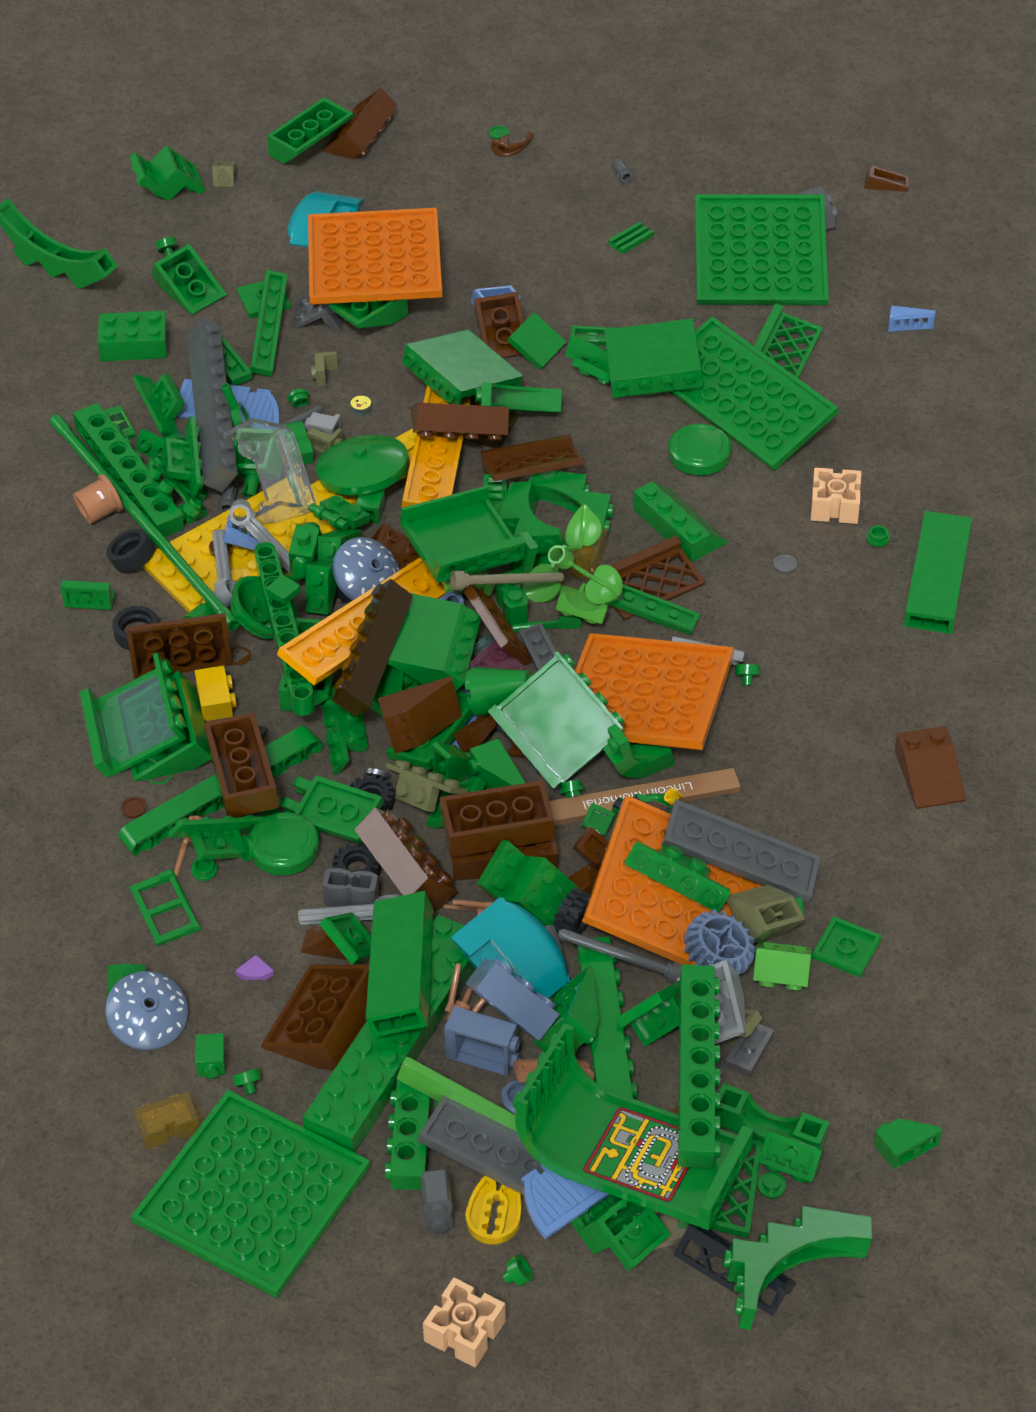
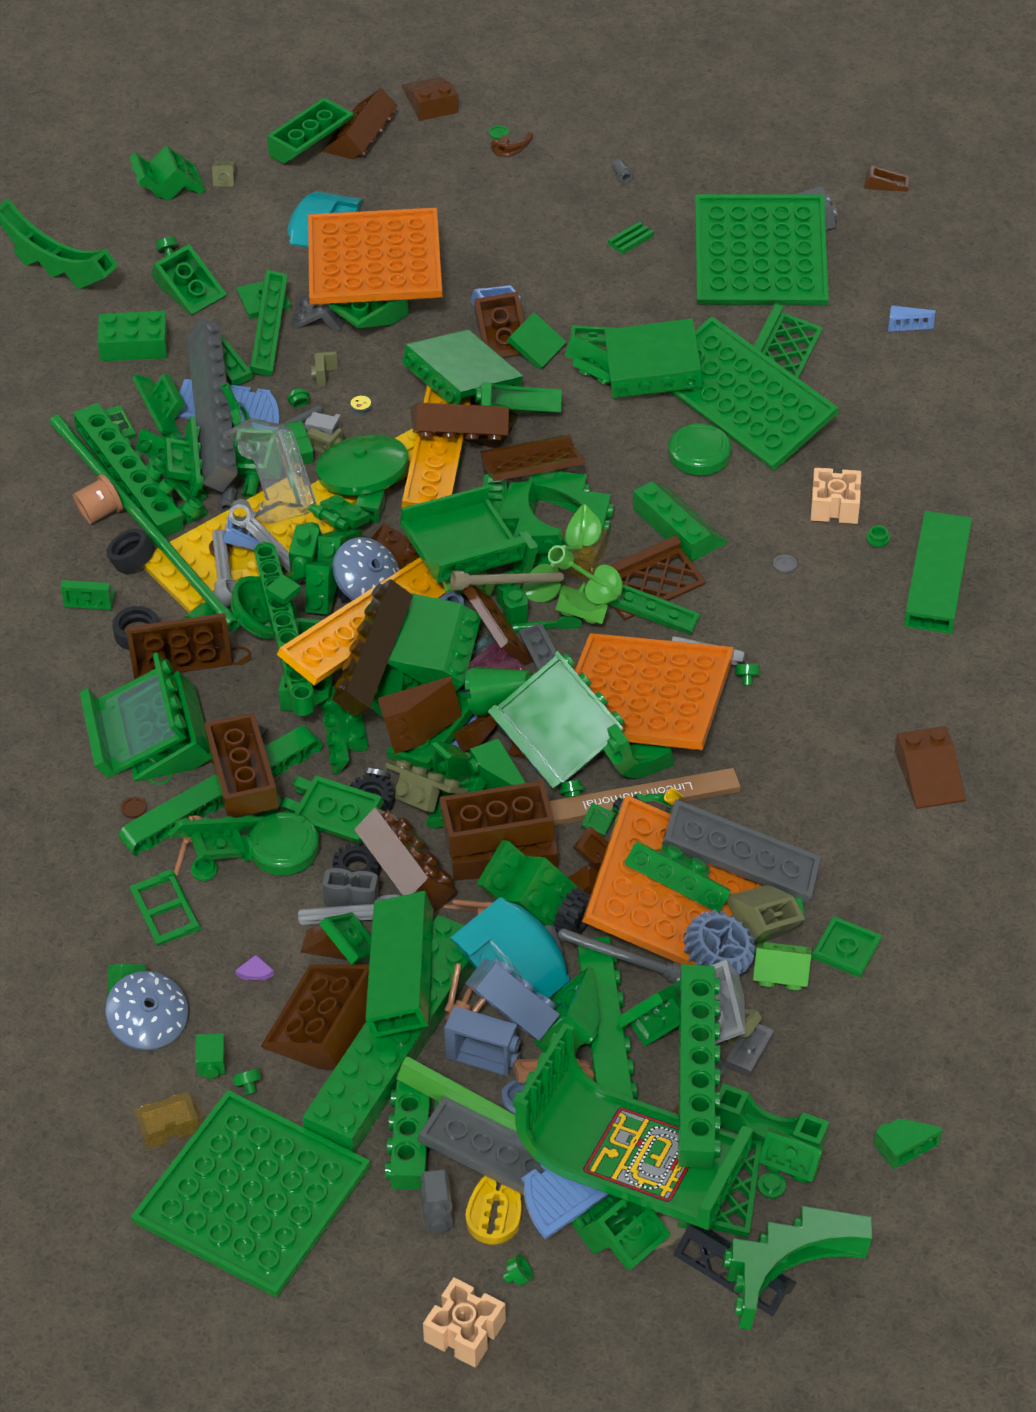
yellow piece [195,666,237,721] -> none
none -> reddish brown slope [401,77,458,121]

